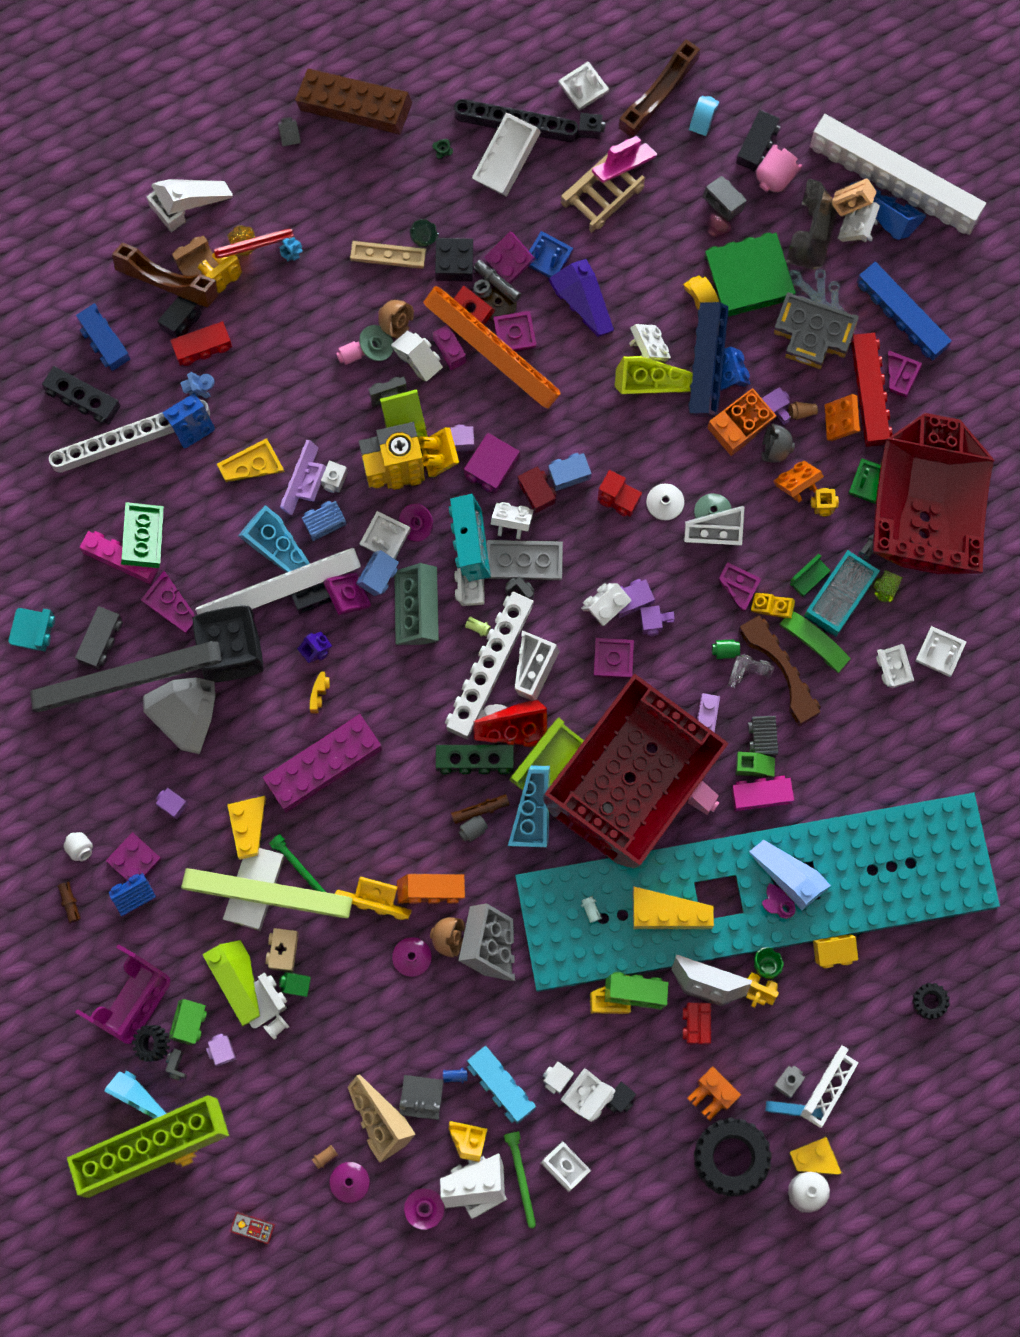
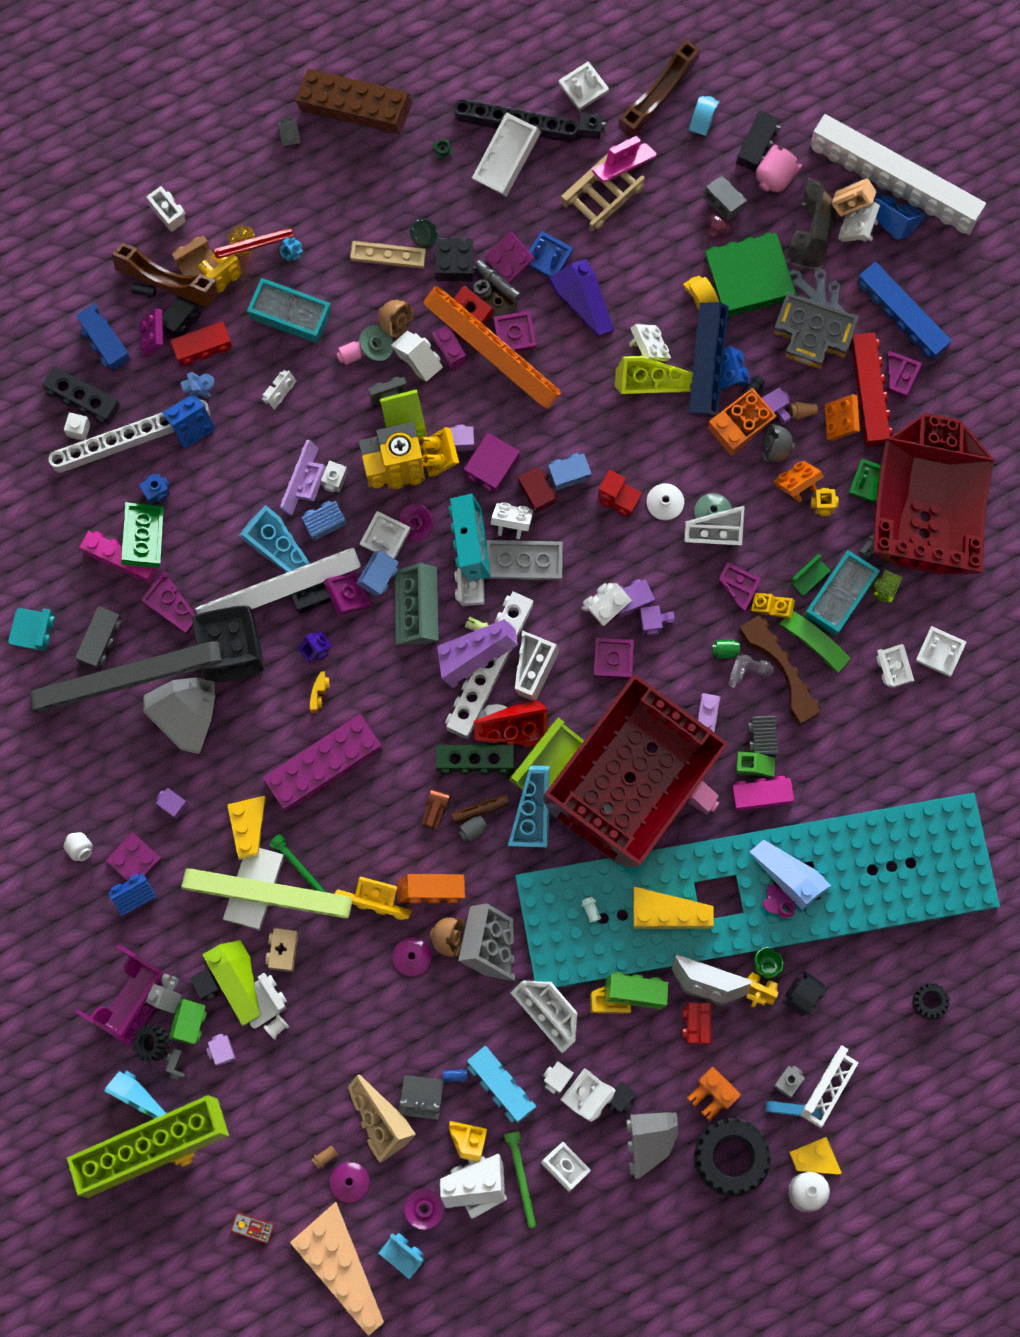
reddish brown pin [57,882,81,923] -> none
white wedge [152,179,233,215] -> none
yellow wing [217,438,285,482] -> none
green brick [279,972,311,997] -> none
dark grey bracket [505,577,535,600] -> none
yellow brick [813,934,858,968] -> none
none -> white brick [64,413,90,441]
none -> black pin [132,282,156,298]
none -> magenta plate [139,309,163,357]
none -> blue brick [139,473,171,505]
none -> light grey brick [146,973,182,1013]
none -> black brick [190,969,220,1001]
none -> brick [247,278,332,344]
none -> white hinge [261,370,297,410]
none -> light nougat wing [290,1202,384,1336]
none -> medium azure bracket [379,1233,425,1279]
none -> copper piece [421,788,451,830]
none -> medium lavender wedge [437,619,518,688]
none -> white wedge [511,981,577,1053]
none -> light grey brick [626,1113,678,1179]
none -> black pin [742,375,765,395]
none -> black brick [782,970,827,1017]

